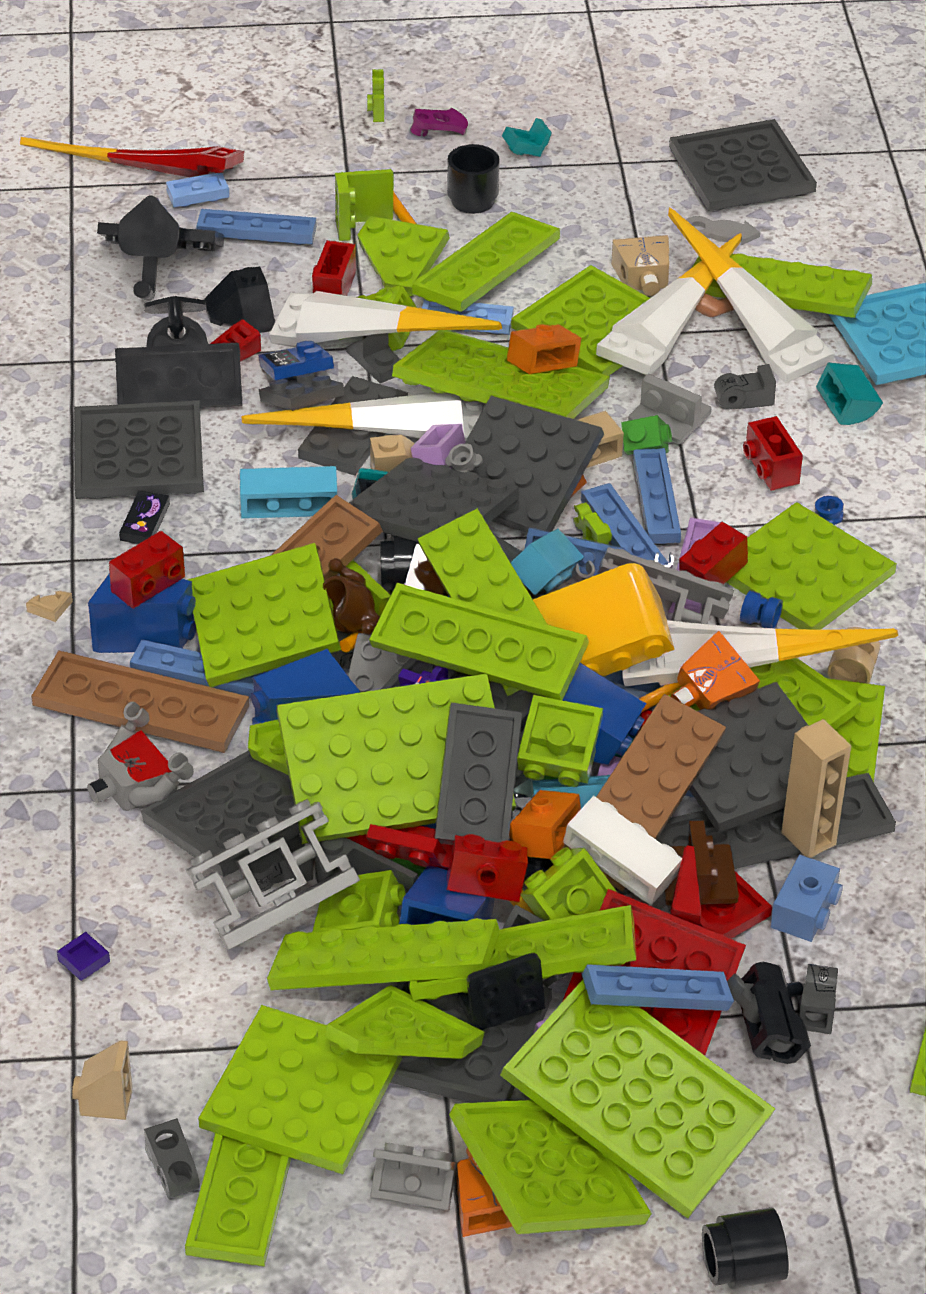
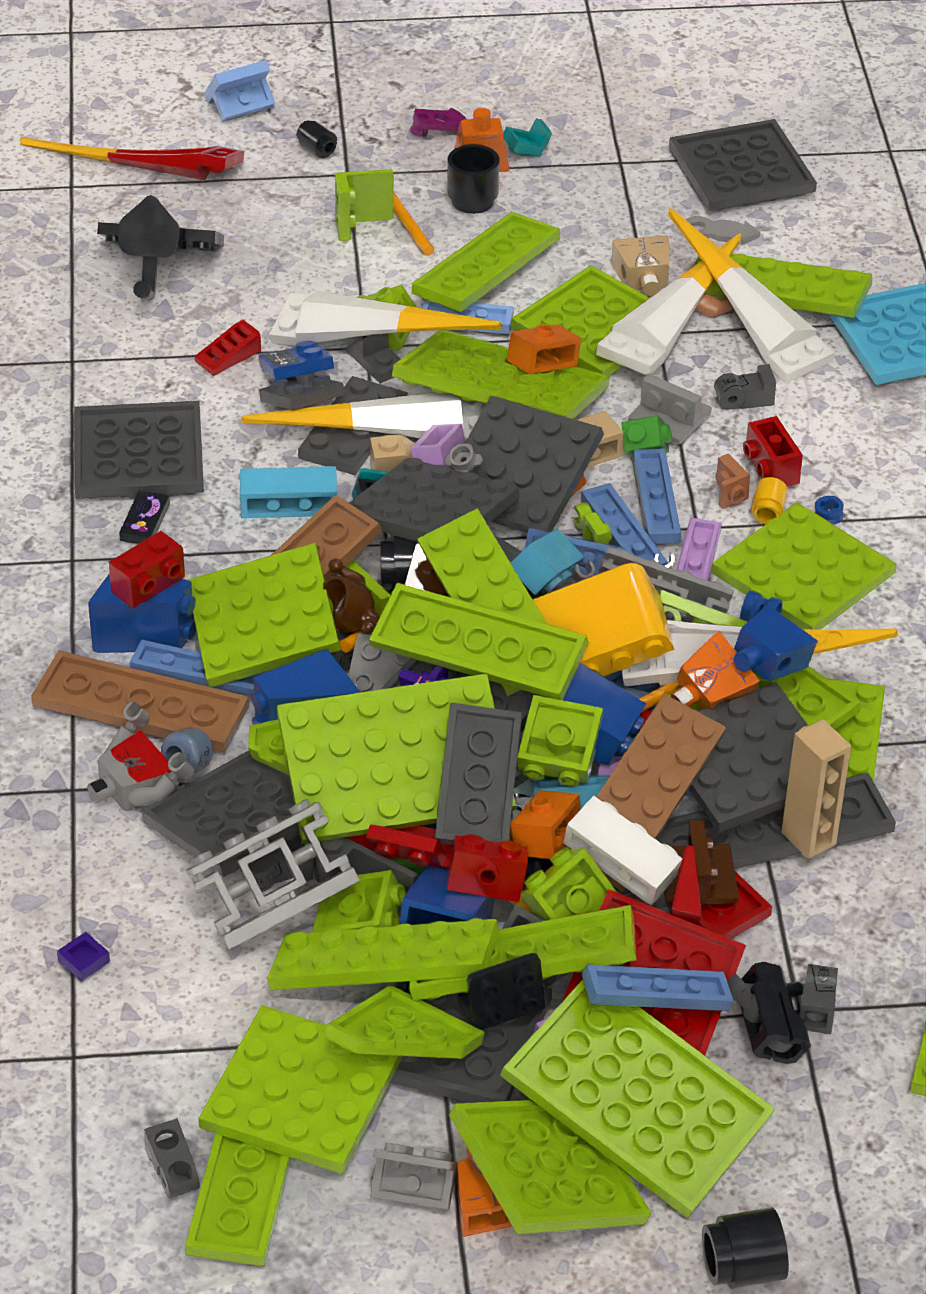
tan tile [26,591,73,622] -> none
tan slope [72,1040,133,1120] -> none
black plate [115,296,243,408] -> none
light blue plate [166,173,229,207] -> none
medium blue plate [196,209,317,245] -> none
black slope [204,266,275,333] -> none
red brick [312,240,356,296] -> none
lime plate [357,216,450,296] -> none
lime plate [367,69,384,122] -> none
red brick [679,521,748,585] -> none
medium blue brick [771,854,843,942] -> none
teal brick [816,362,883,425] -> none
tan wheel [828,627,881,684] -> none
none -> sand blue head [161,727,213,773]
none -> light blue bracket [204,60,275,122]
none -> black brick [296,120,337,158]
none -> orange torso [454,108,509,172]
none -> lime plate [657,590,747,627]
none -> nougat bracket [715,453,750,509]
none -> blue torso [734,605,818,681]
none -> yellow brick [751,477,788,524]

